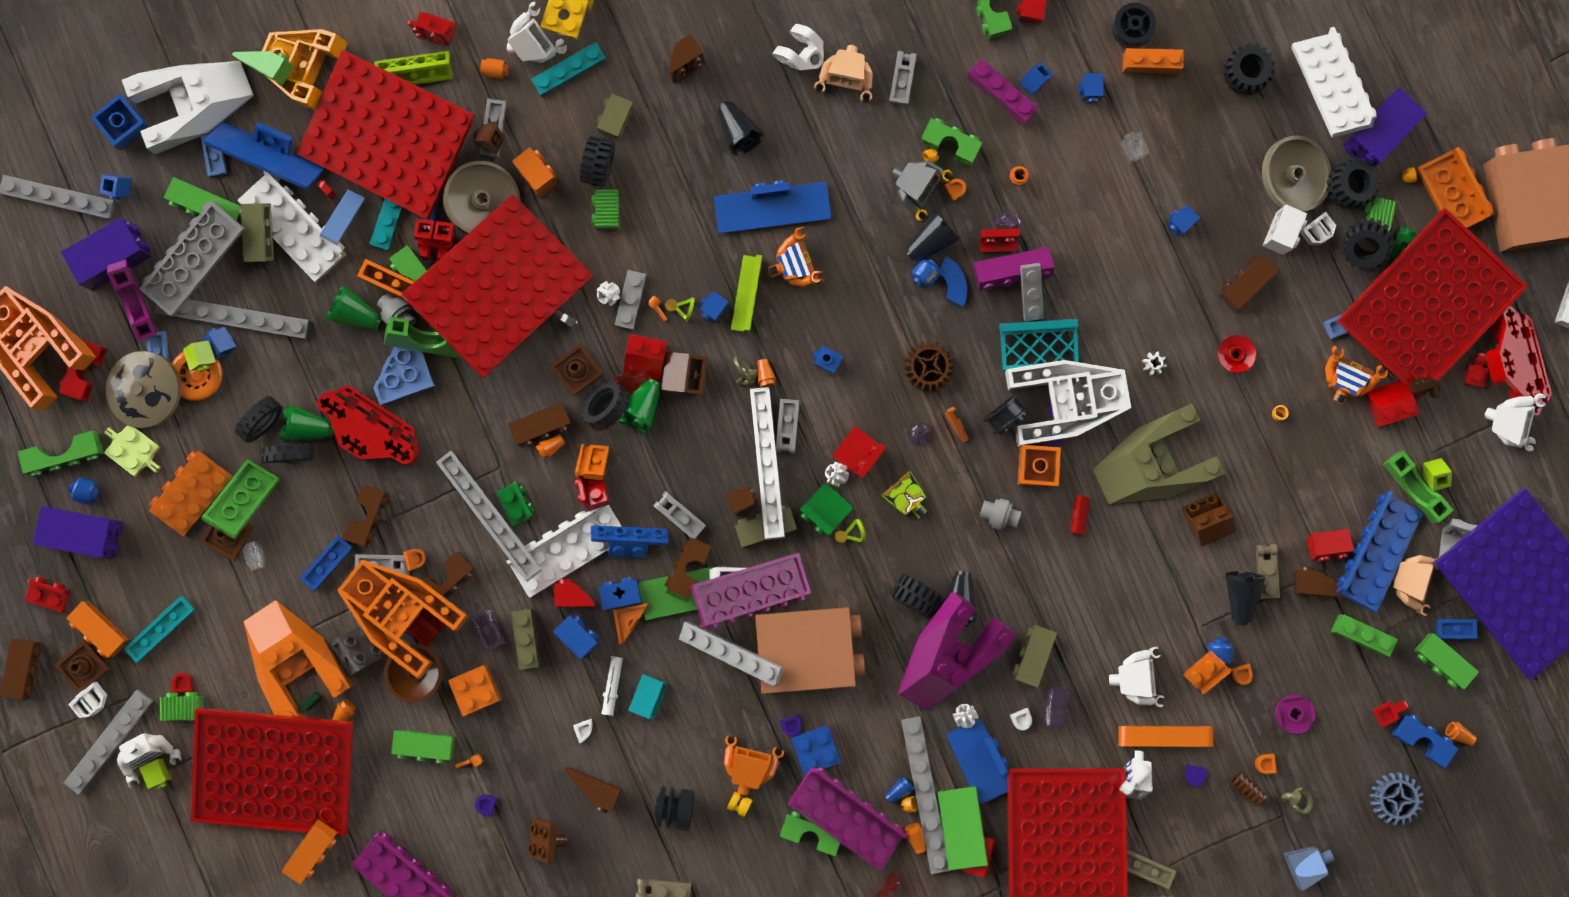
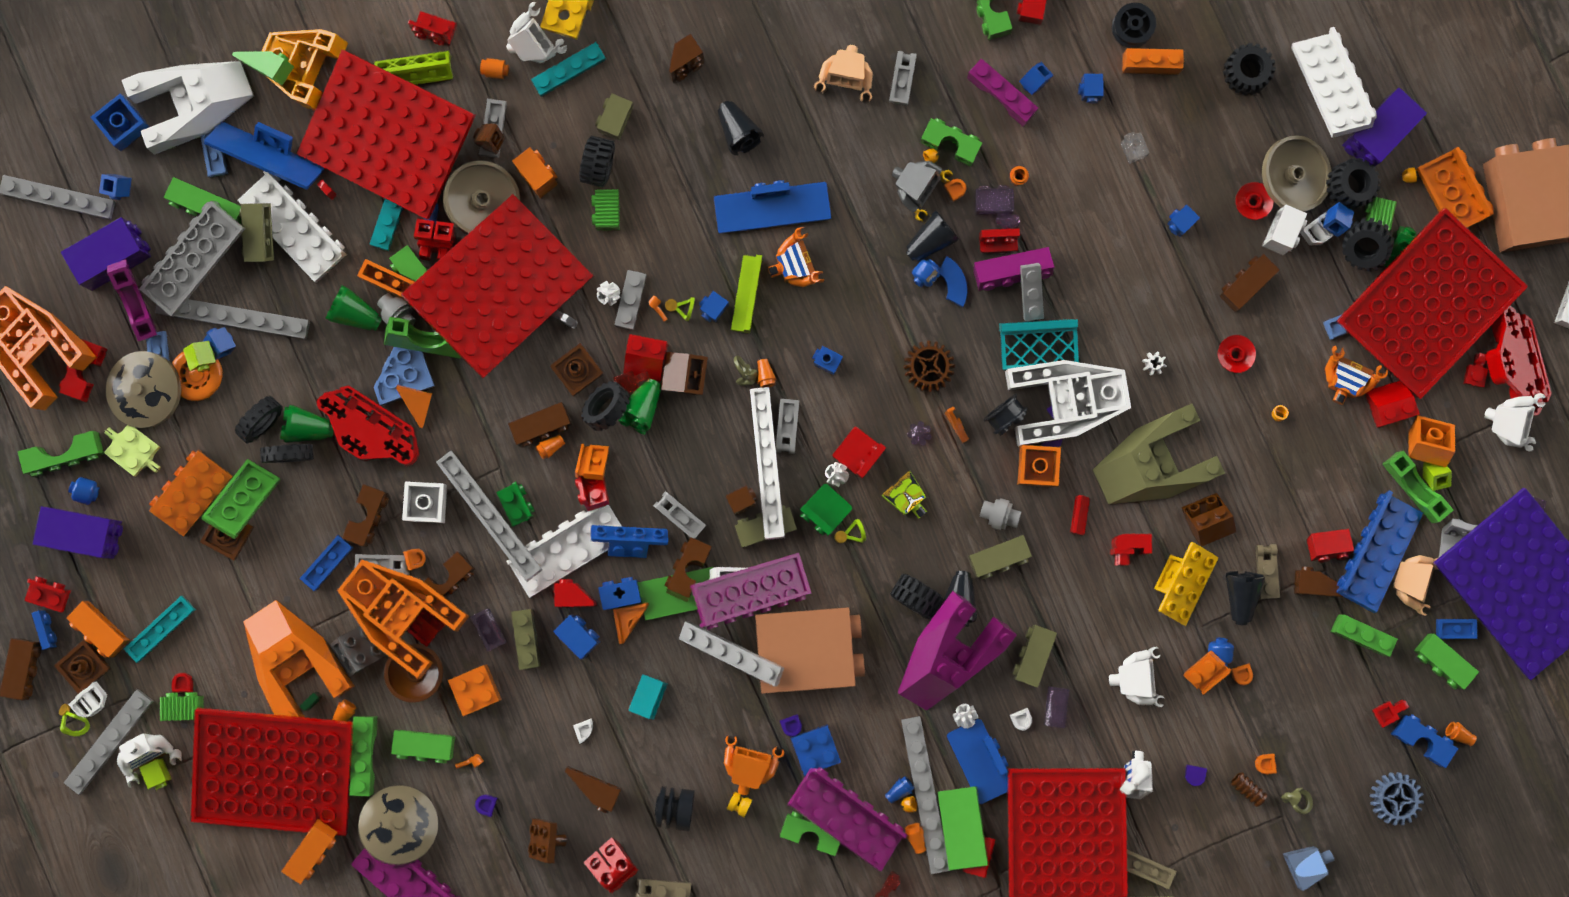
clear brick [242,541,266,571] -> none
medium blue tile [320,189,365,245] -> none
white pin [601,656,623,716] -> none
white piece [772,24,823,70] -> none
orange beam [1118,726,1214,747] -> none
magenta plate [1275,694,1316,734] -> none
dark brown bracket [1407,377,1441,398] -> none
none -> blue plate [31,610,57,650]
none -> lime piece [59,704,90,737]
none -> bright green arch [350,716,378,796]
none -> dark tan dish [358,786,438,865]
none -> orange tile [396,385,432,428]
none -> white brick [402,482,447,523]
none -> red hips [583,838,638,893]
none -> olive brick [968,535,1032,580]
none -> clear purple brick [974,185,1015,215]
none -> red hips [1110,534,1152,566]
none -> yellow bracket [1154,542,1218,626]
none -> red dish [1235,182,1274,220]
none -> blue brick [1323,202,1354,237]
none -> orange brick [1408,415,1455,467]

